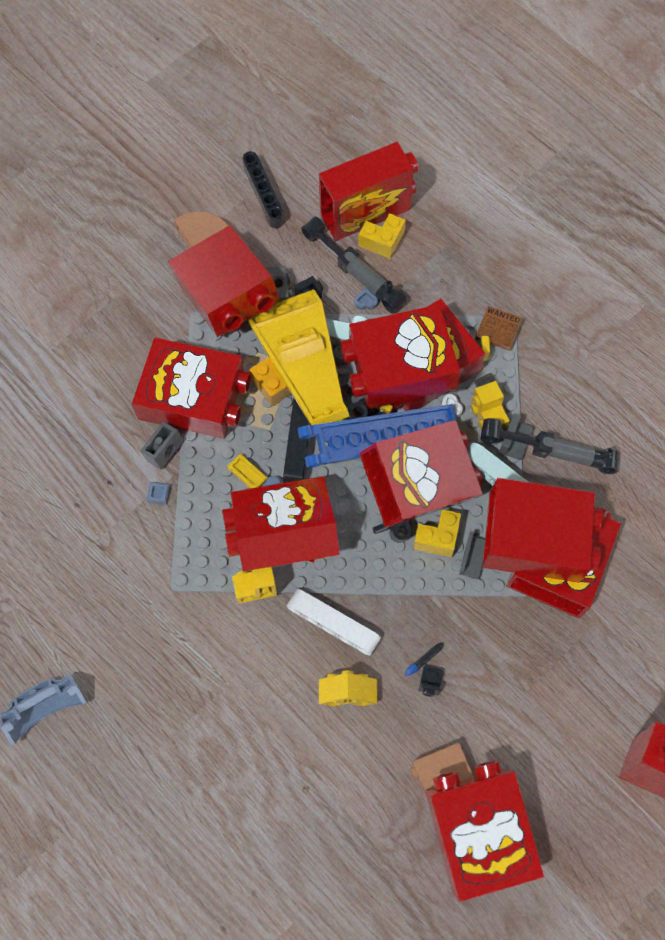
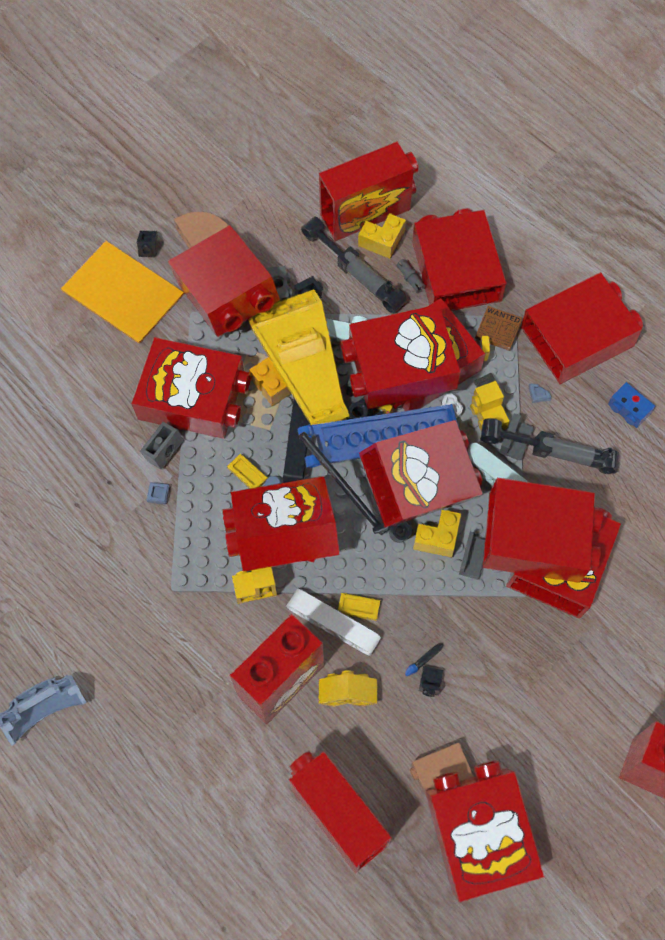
black beam [242,151,284,229] -> none
sand blue tile [354,288,378,310] -> none
none -> light orange piece [61,241,184,344]
none -> black bracket [137,231,158,257]
none -> red brick [230,614,324,725]
none -> red brick [289,751,391,874]
none -> black piece [299,432,386,535]
none -> yellow tile [338,593,380,621]
none -> dark grey pin [396,259,426,293]
none -> red brick [412,208,506,311]
none -> red brick [521,272,643,384]
none -> sand blue tile [528,384,551,403]
none -> blue brick [608,382,655,428]

